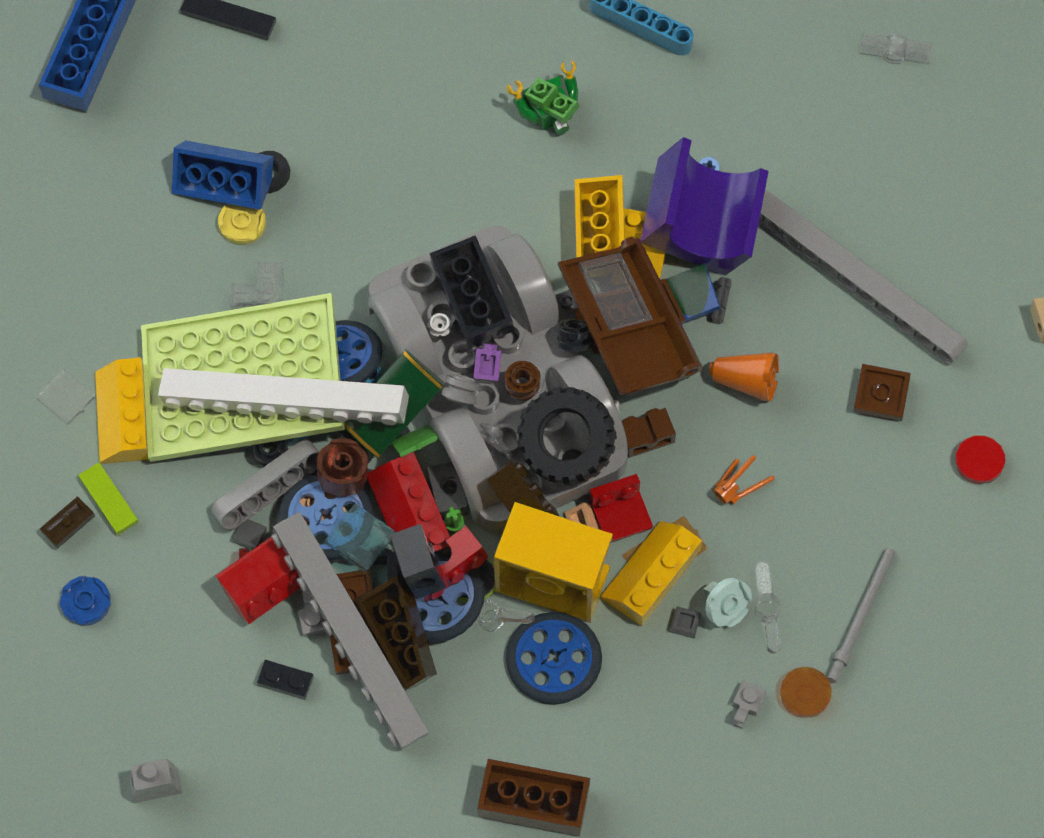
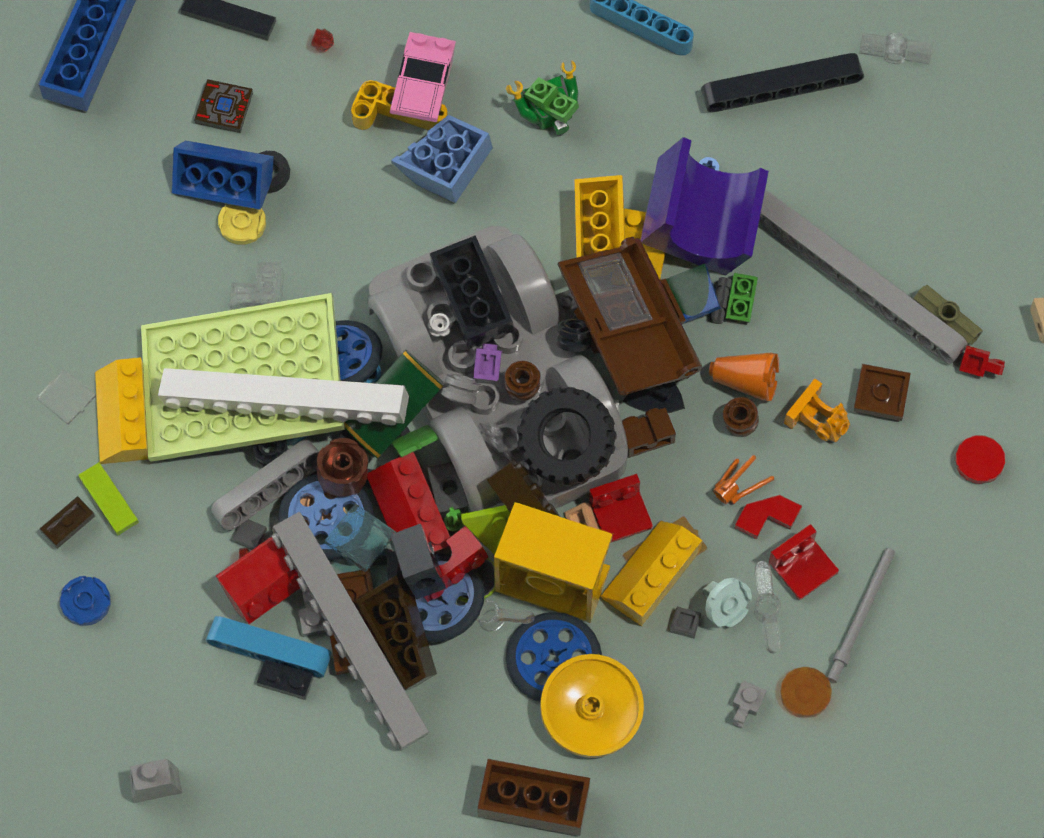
none -> dark brown tile [194,79,253,133]
none -> dark azure beam [206,616,332,678]
none -> clear red plate [311,28,334,51]
none -> yellow beam [351,80,448,130]
none -> bright pink slope [390,32,456,122]
none -> medium blue wedge [391,115,493,203]
none -> lime wing [461,505,510,555]
none -> yellow dish [540,654,644,758]
none -> black shield [623,381,685,413]
none -> black beam [701,53,864,112]
none -> reddish brown wheel [723,397,759,437]
none -> bright green slope [726,273,758,323]
none -> red tile [734,495,802,539]
none -> red bracket [769,524,839,600]
none -> light orange tile [784,379,850,443]
none -> olive piece [913,285,983,346]
none -> red plate [959,345,1005,377]

